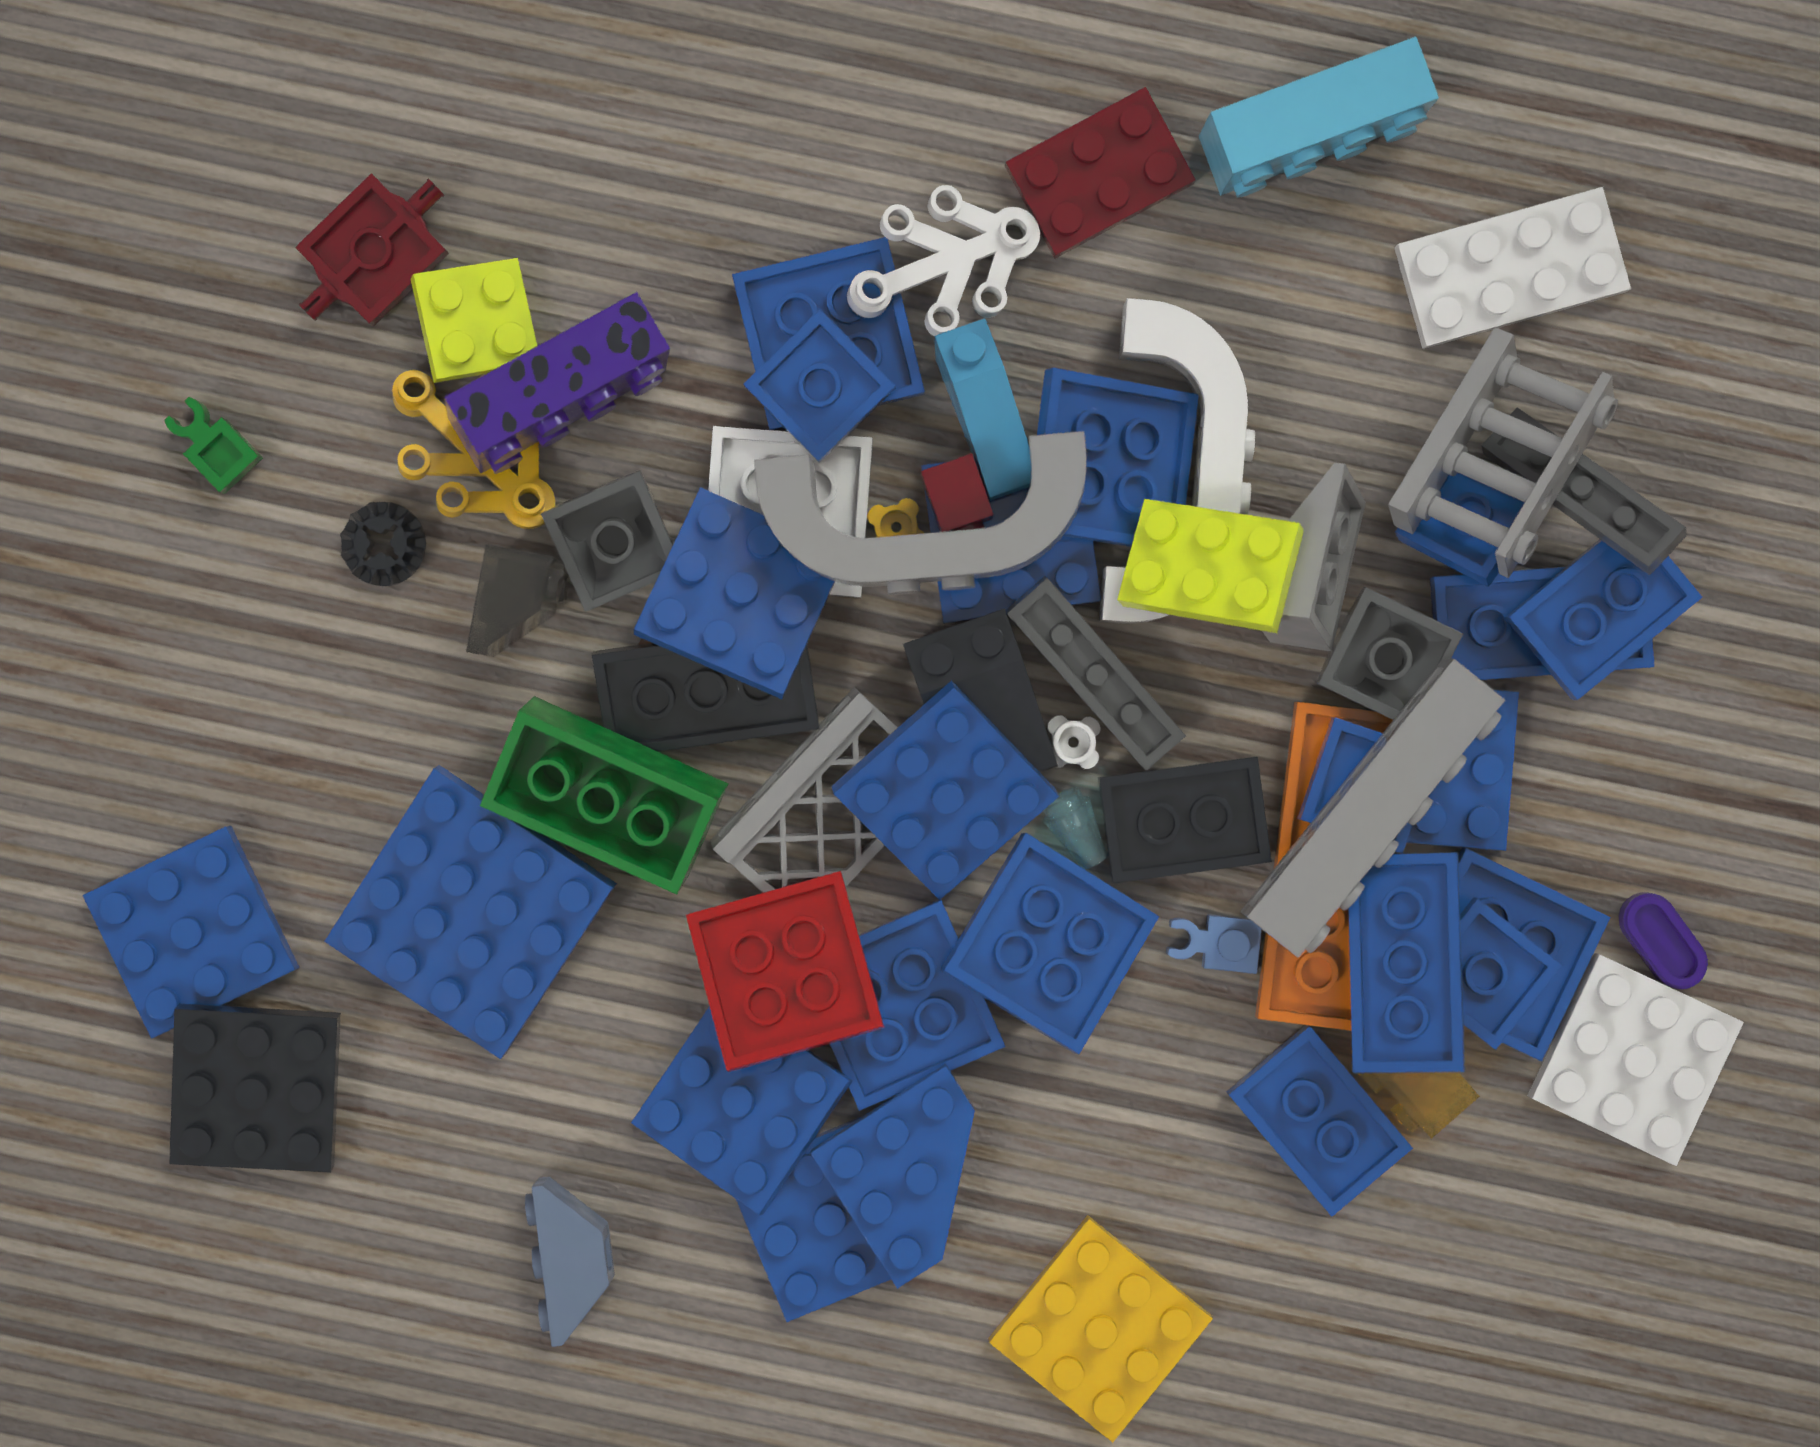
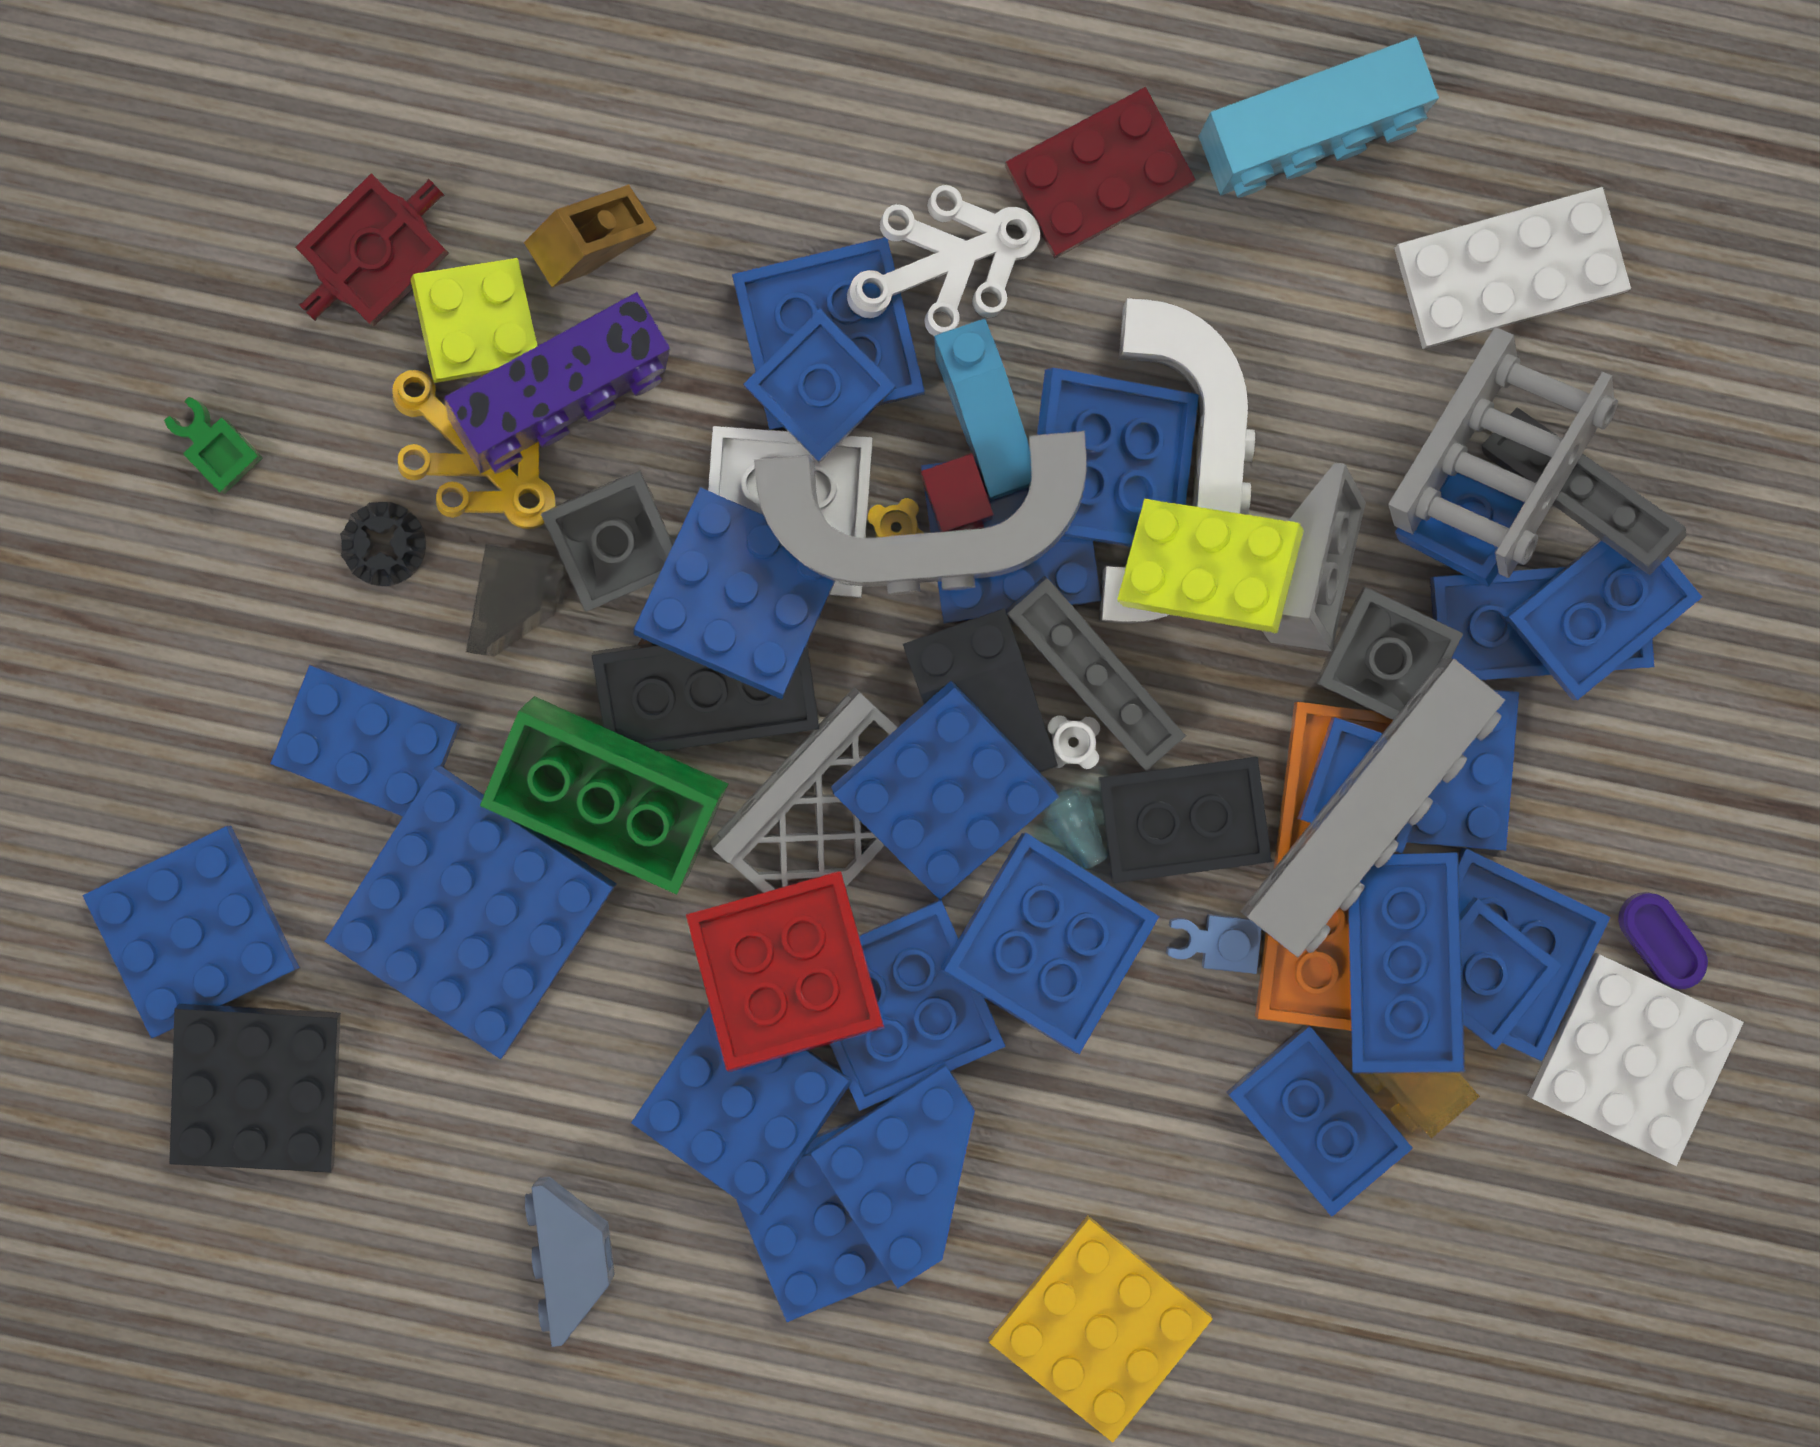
none -> blue plate [270,665,461,816]
none -> pearl gold slope [524,184,657,288]

